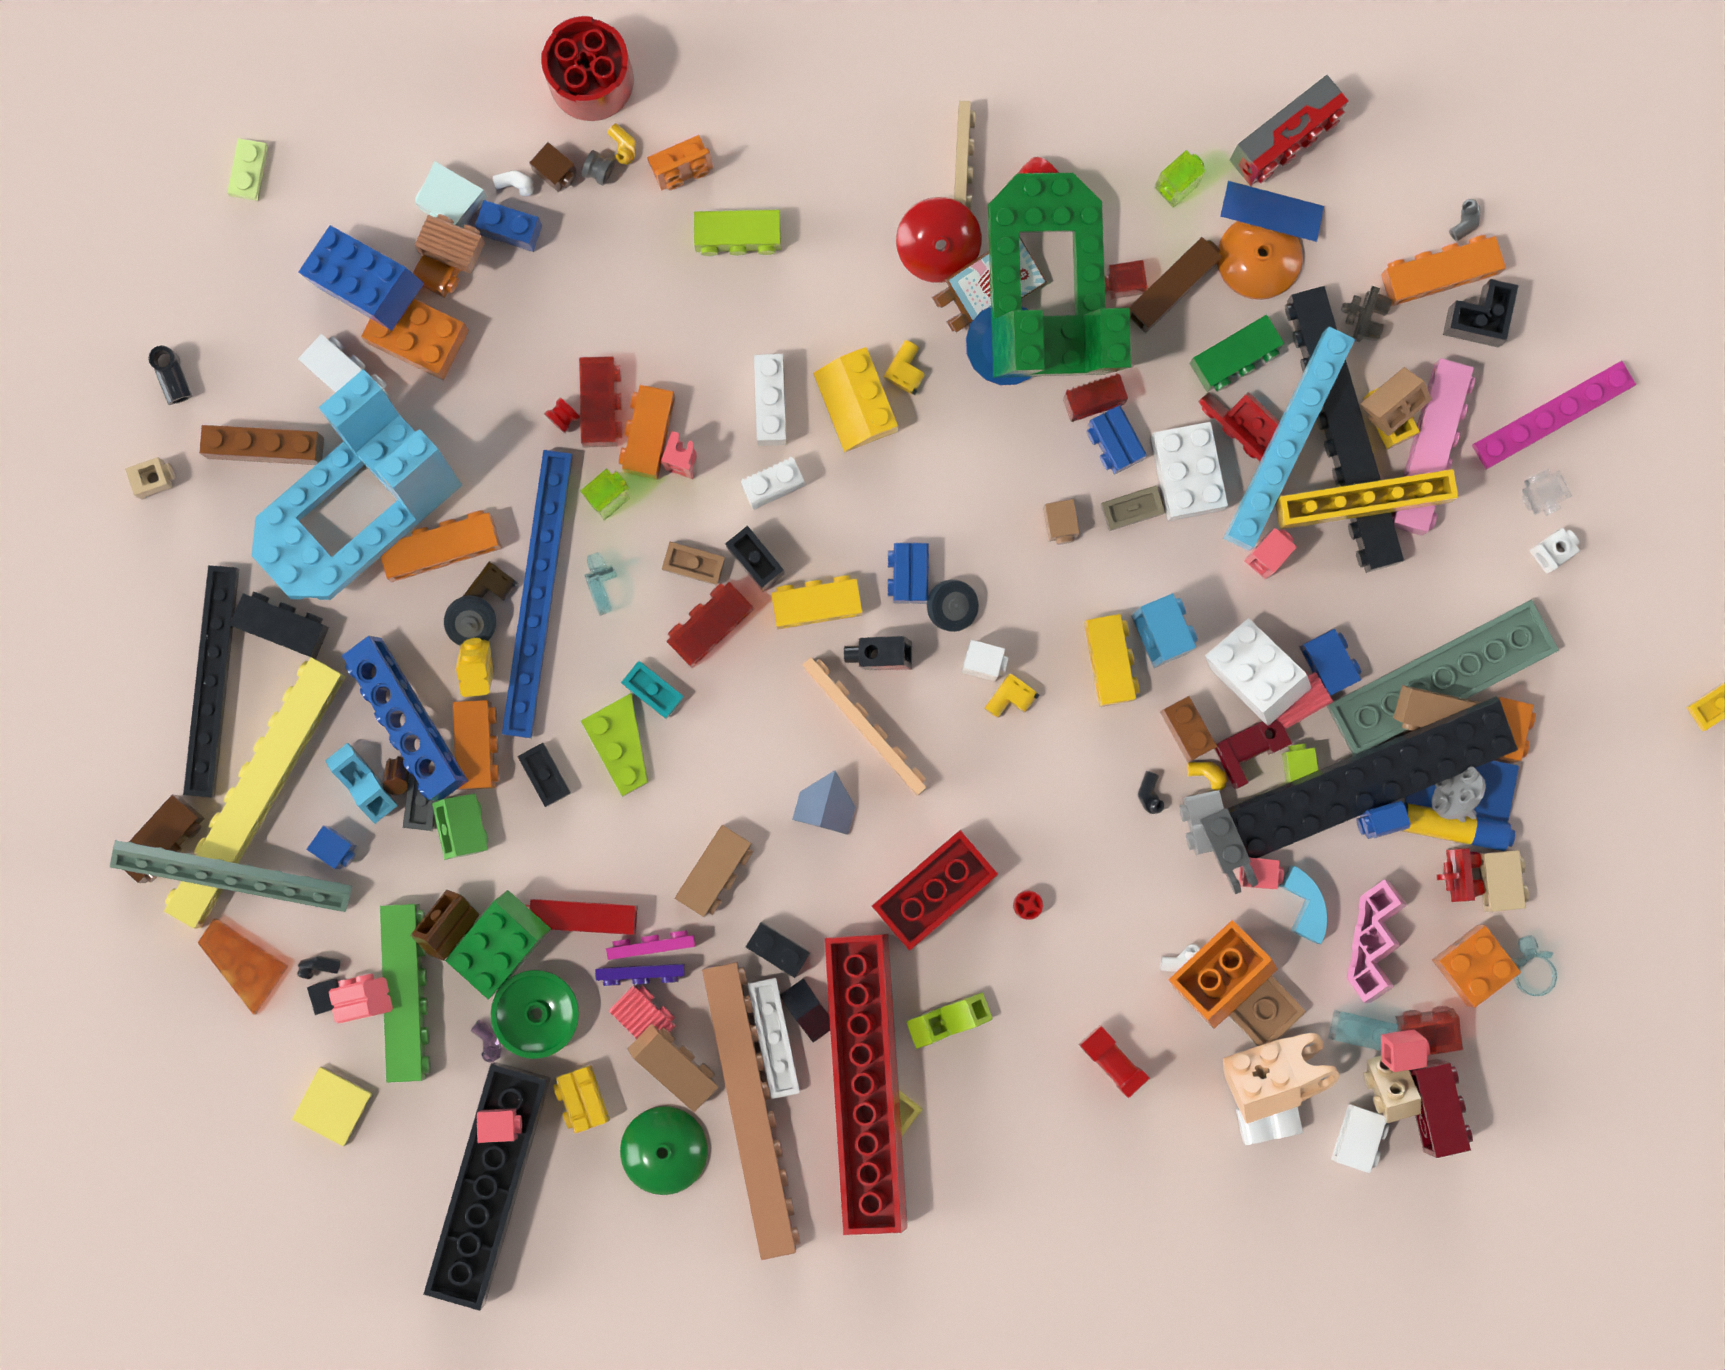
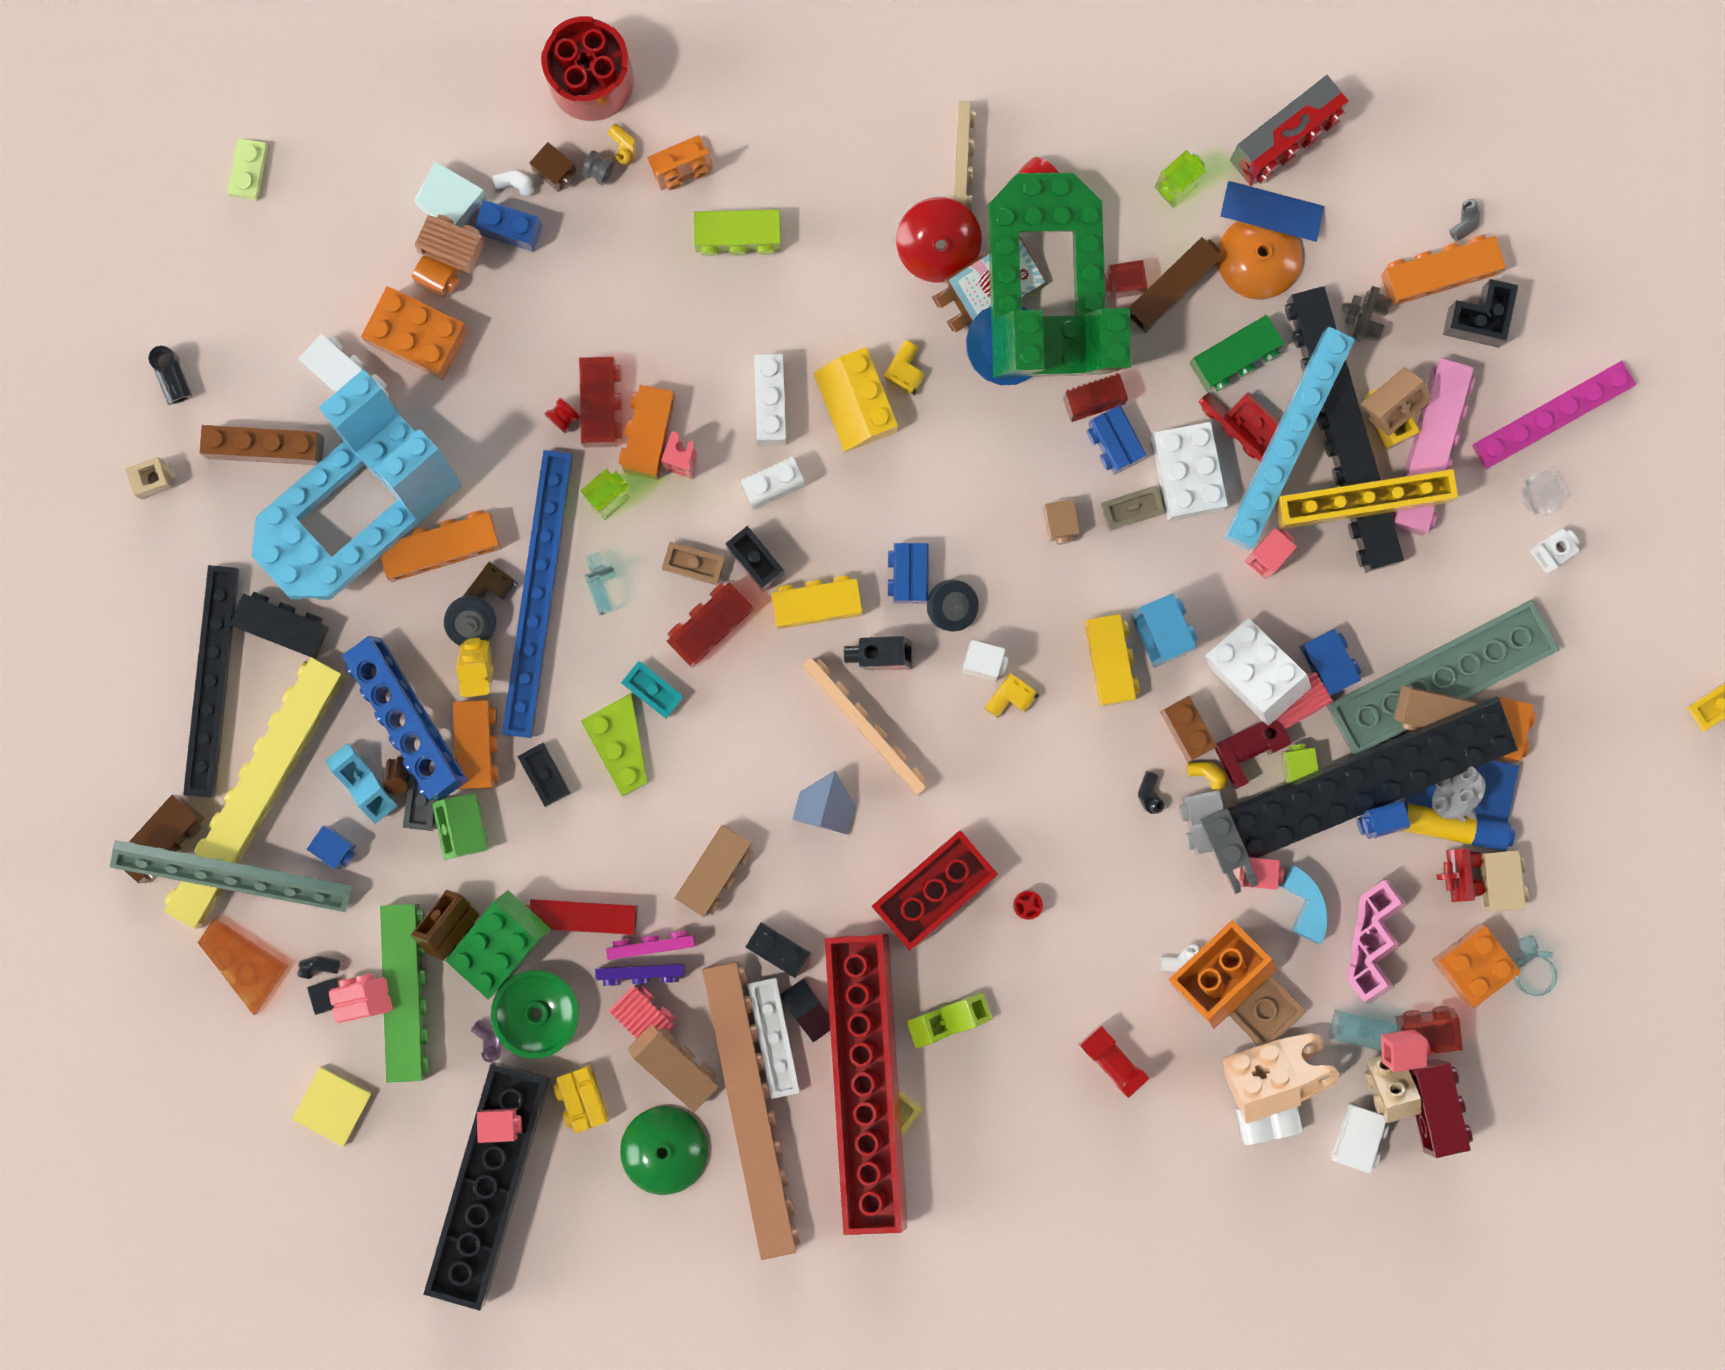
blue brick [298,225,424,331] -> none

